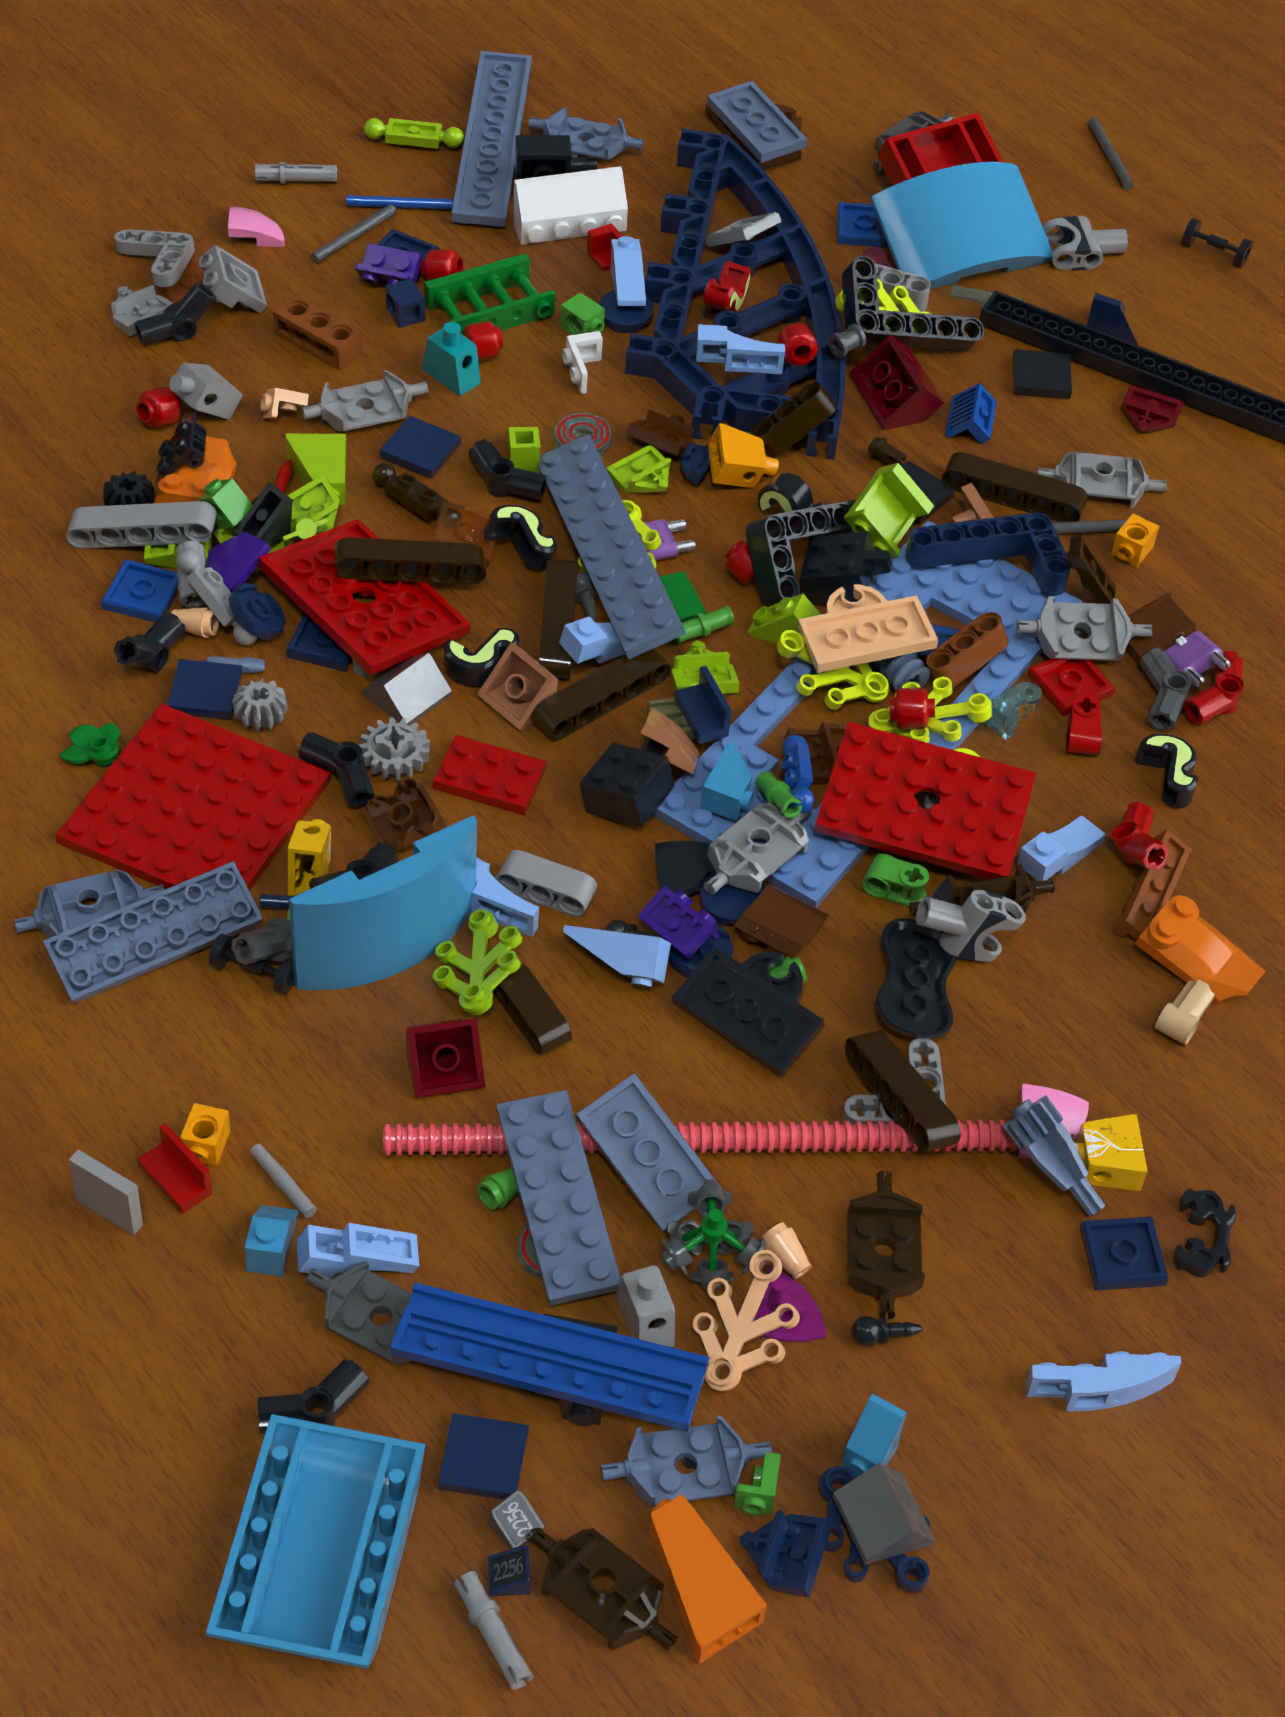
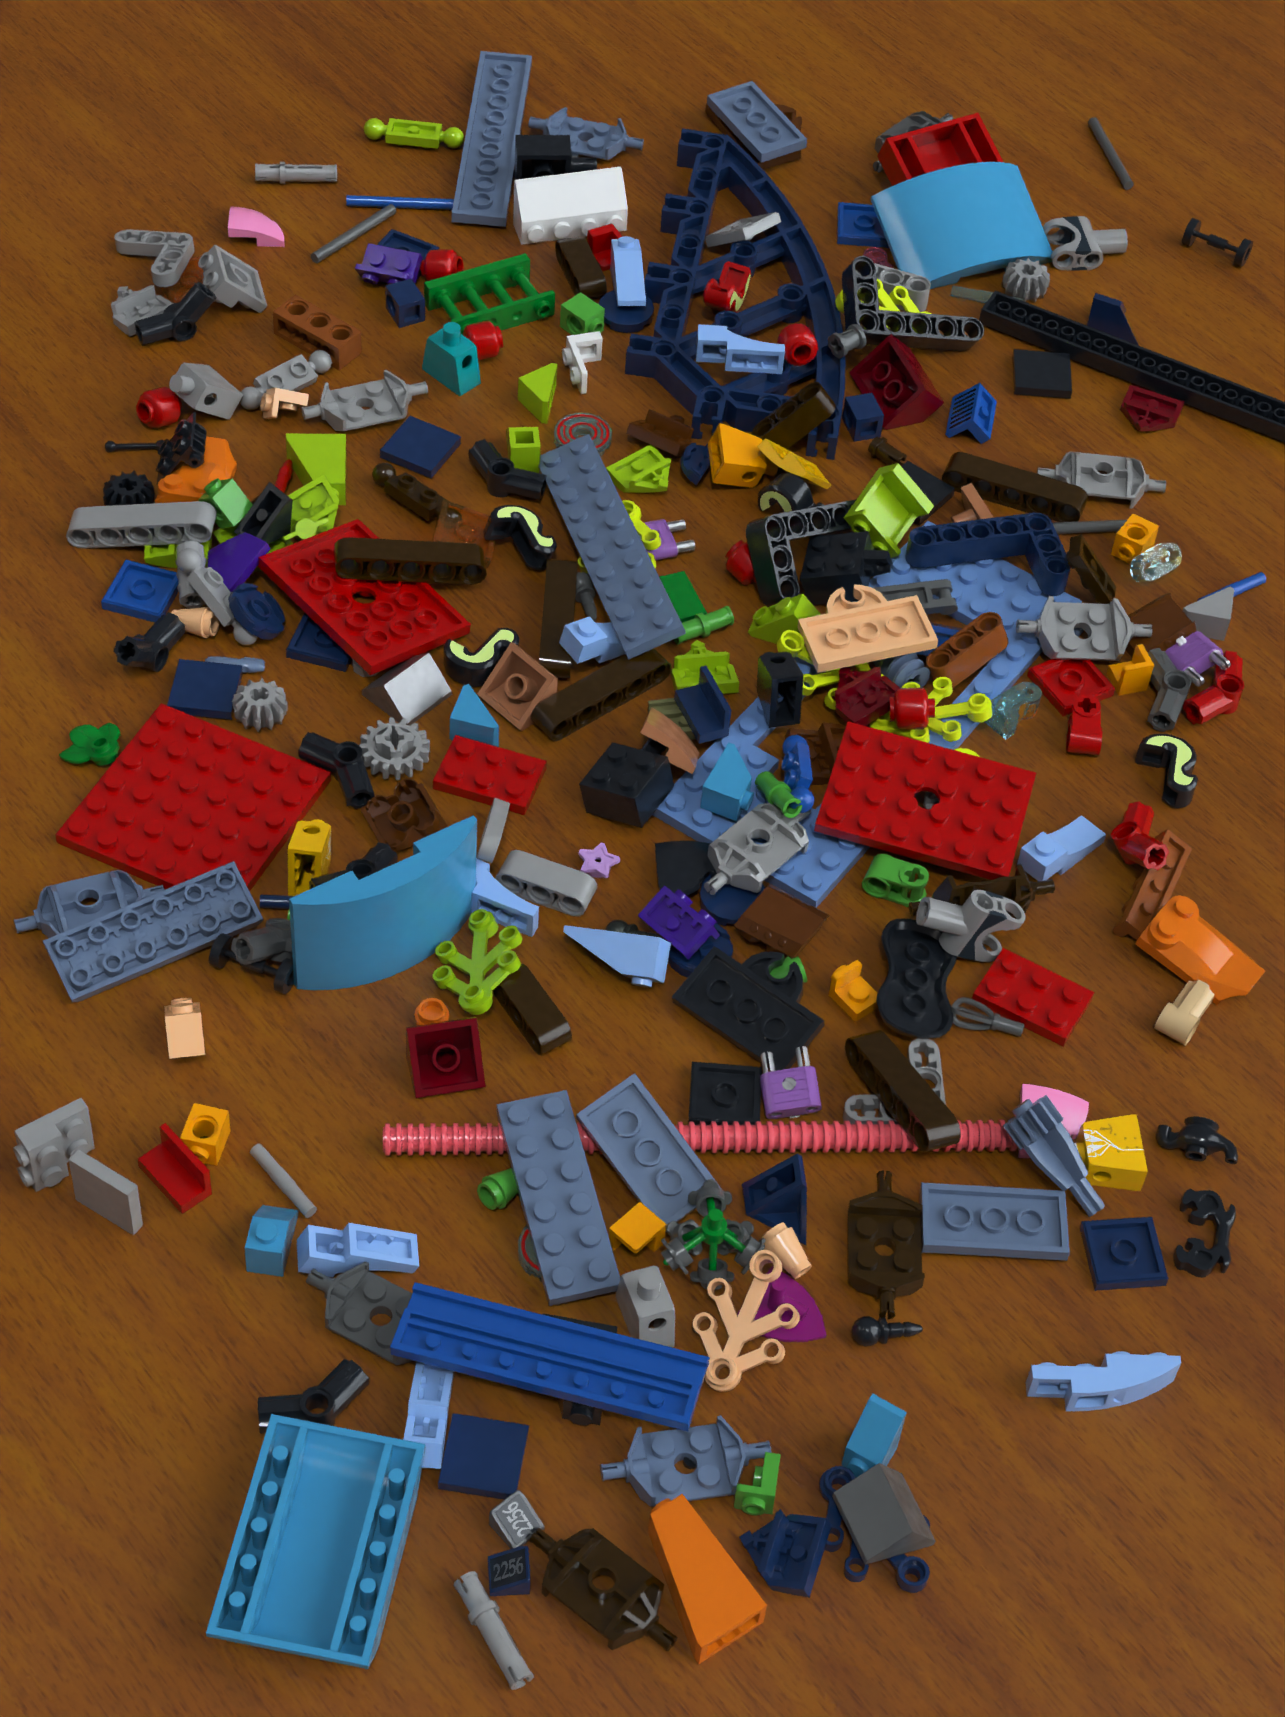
none -> light grey plate [13,1098,95,1192]
none -> black hinge [105,440,164,453]
none -> light nougat slope [164,998,205,1059]
none -> light grey plate [240,350,332,410]
none -> light blue slope [403,1361,455,1469]
none -> orange plate [414,998,449,1025]
none -> dark azure slope [449,684,499,747]
none -> light grey beam [476,798,510,863]
none -> lime slope [518,363,558,424]
none -> dark brown beam [555,236,607,298]
none -> lavender plate [578,843,621,878]
none -> light orange panel [608,1202,667,1253]
none -> black tile [688,1061,762,1125]
none -> dark blue slope [742,1153,807,1245]
none -> yellow slope [757,438,832,489]
none -> black torso [757,652,803,728]
none -> medium lavender piece [760,1046,822,1119]
none -> light orange bracket [829,960,878,1022]
none -> dark red slope [835,667,900,726]
none -> dark blue brick [842,393,884,442]
none -> dark grey plate [874,579,958,615]
none -> sand blue plate [919,1182,1070,1261]
none -> dark grey piece [951,997,1024,1037]
none -> red plate [972,948,1095,1047]
none -> light grey gear [1002,258,1050,302]
none -> light orange panel [1107,644,1154,696]
none -> clear light blue beam [1130,542,1182,582]
none -> black piece [1156,1116,1238,1164]
none -> light grey slope [1183,586,1234,641]
none -> blue piece [1198,572,1266,601]

